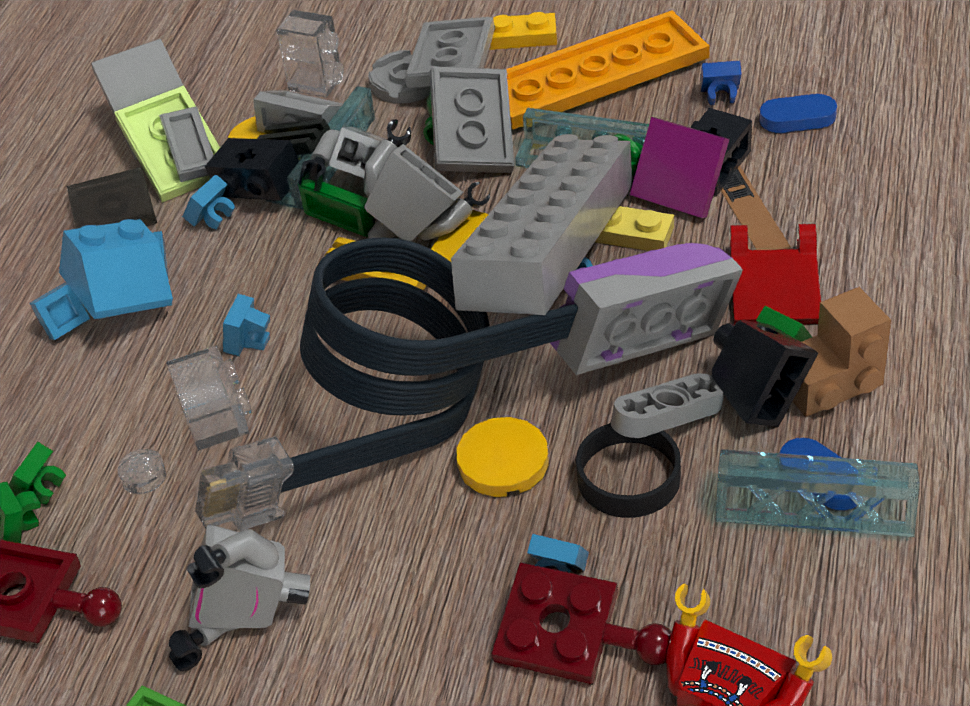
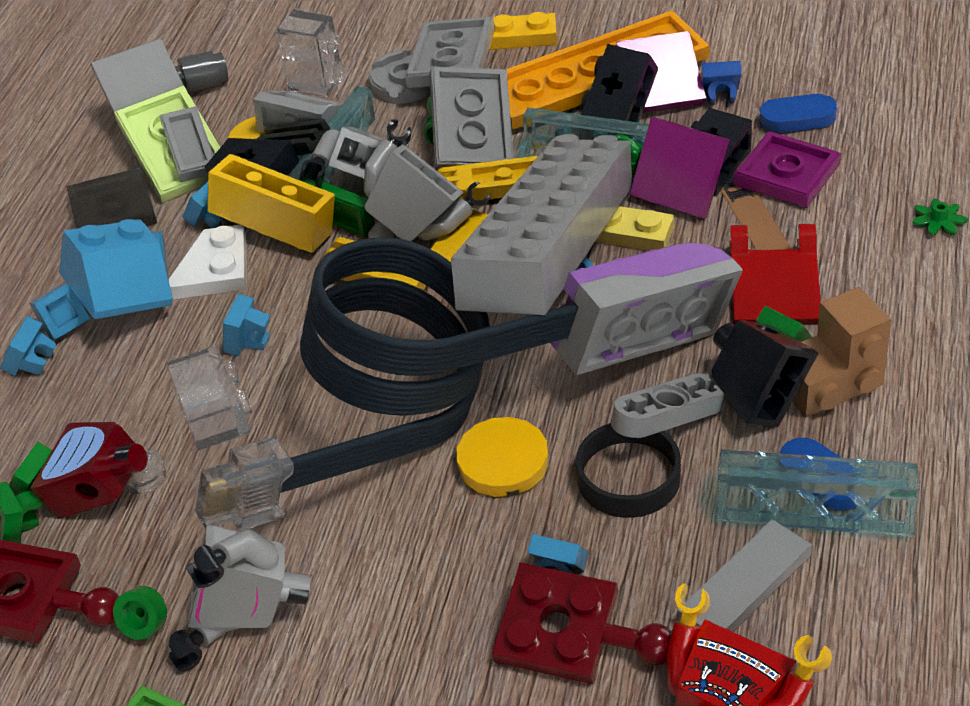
none -> dark azure tile [0,316,56,376]
none -> dark red torso [30,422,148,519]
none -> green tile [113,586,167,640]
none -> white wing [169,225,247,299]
none -> dark grey brick [175,51,229,94]
none -> yellow brick [208,154,335,253]
none -> yellow hinge [437,155,539,201]
none -> black brick [581,44,659,138]
none -> tile [615,31,706,113]
none -> light grey tile [677,519,812,632]
none -> magenta tile [733,131,841,208]
none -> green plant [912,199,968,236]

